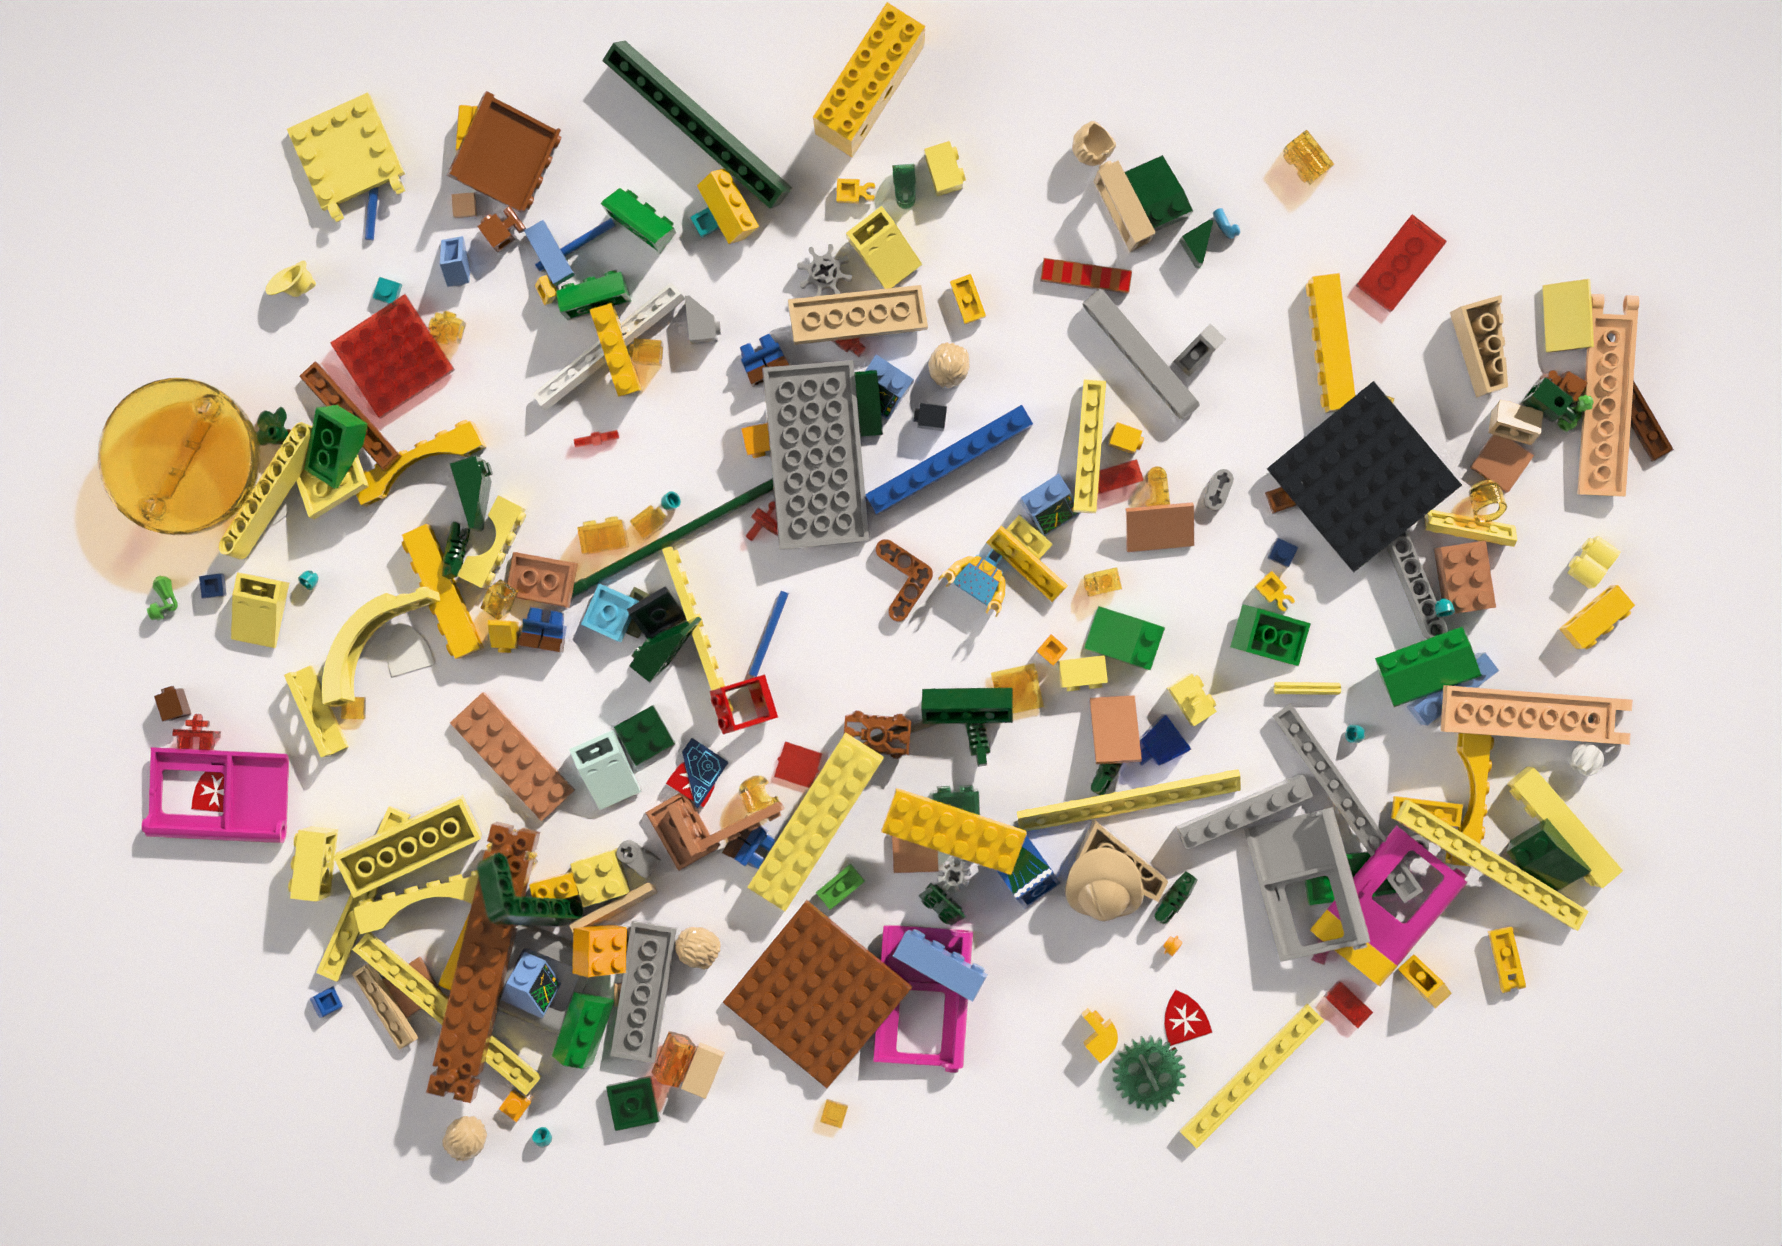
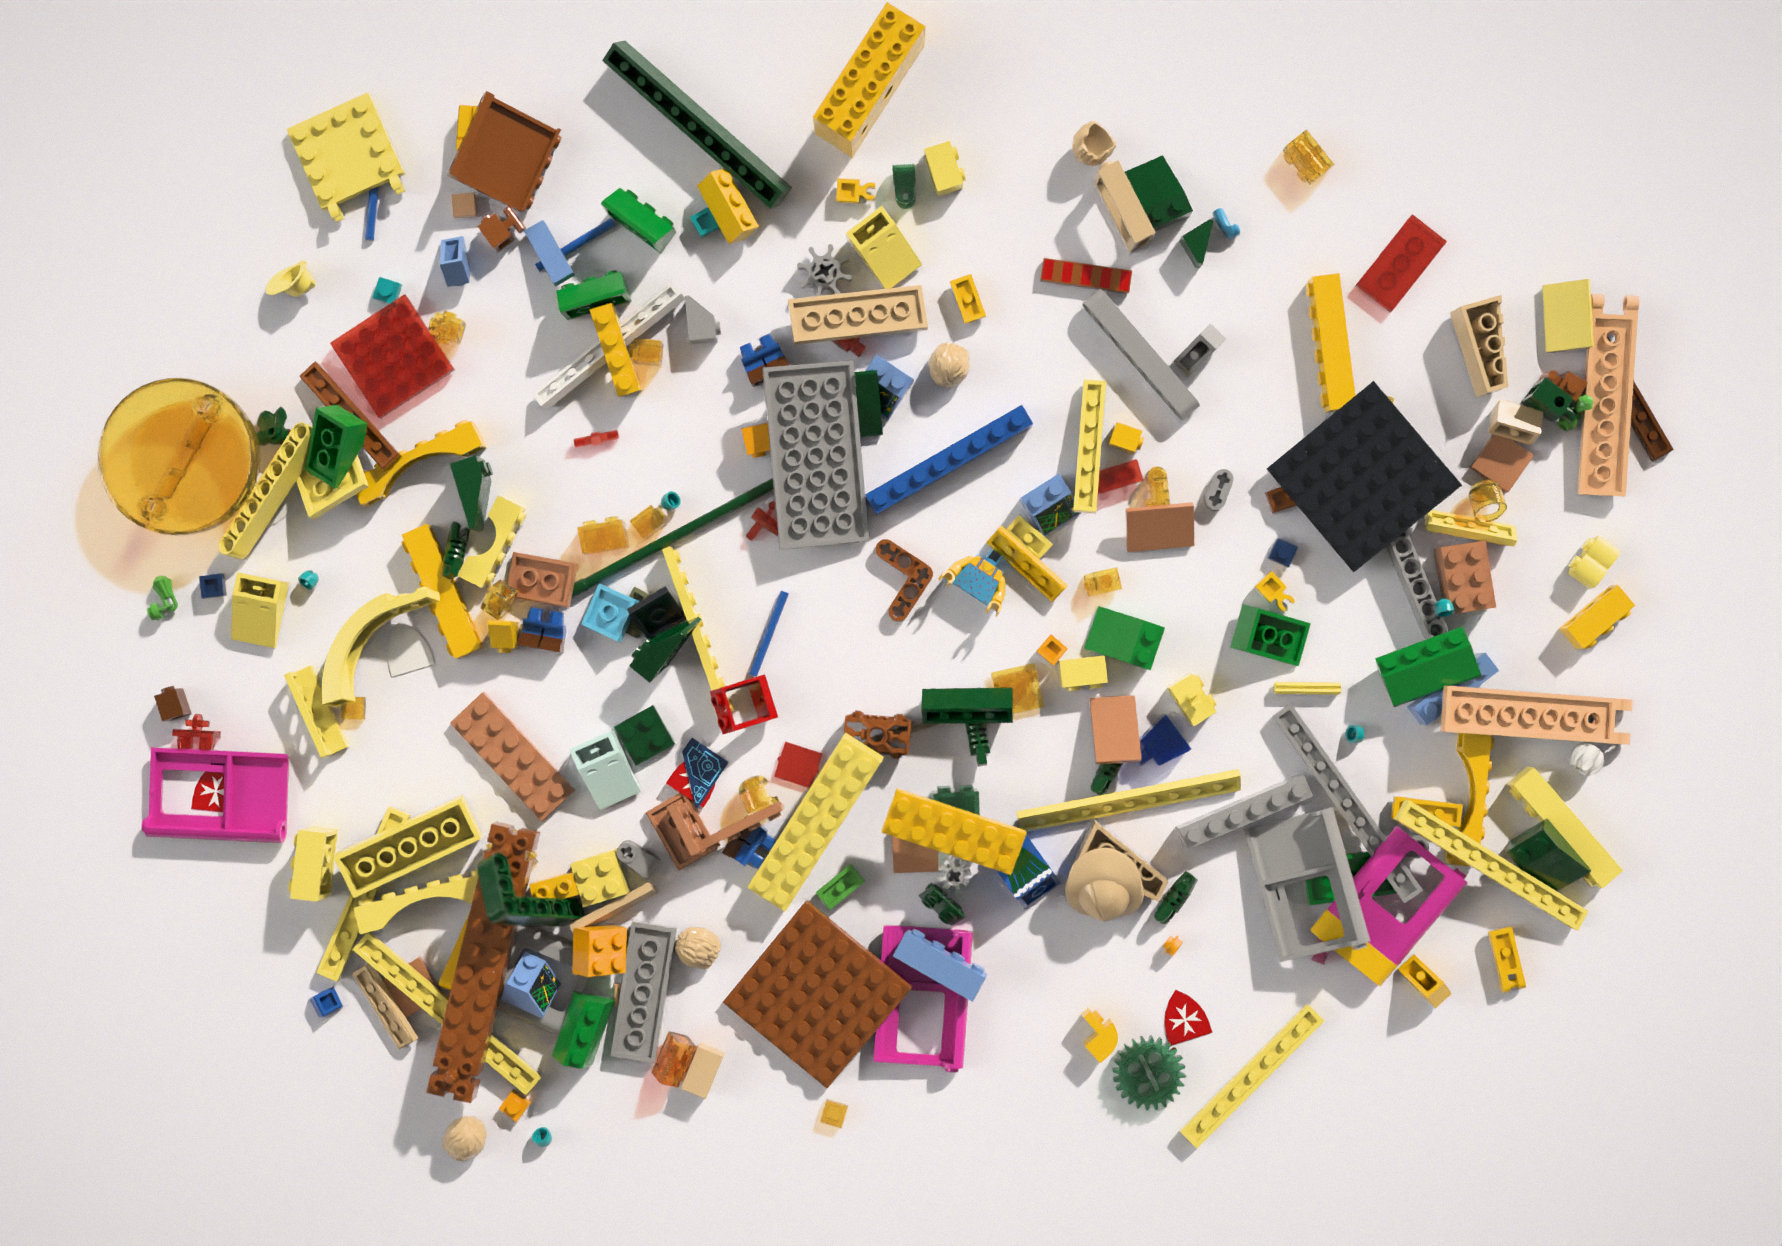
yellow plate [535,275,557,306] -> none
dark green plate [606,1076,660,1131] -> none
black brick [913,403,947,431] -> none
clear red plate [1324,980,1373,1028] -> none

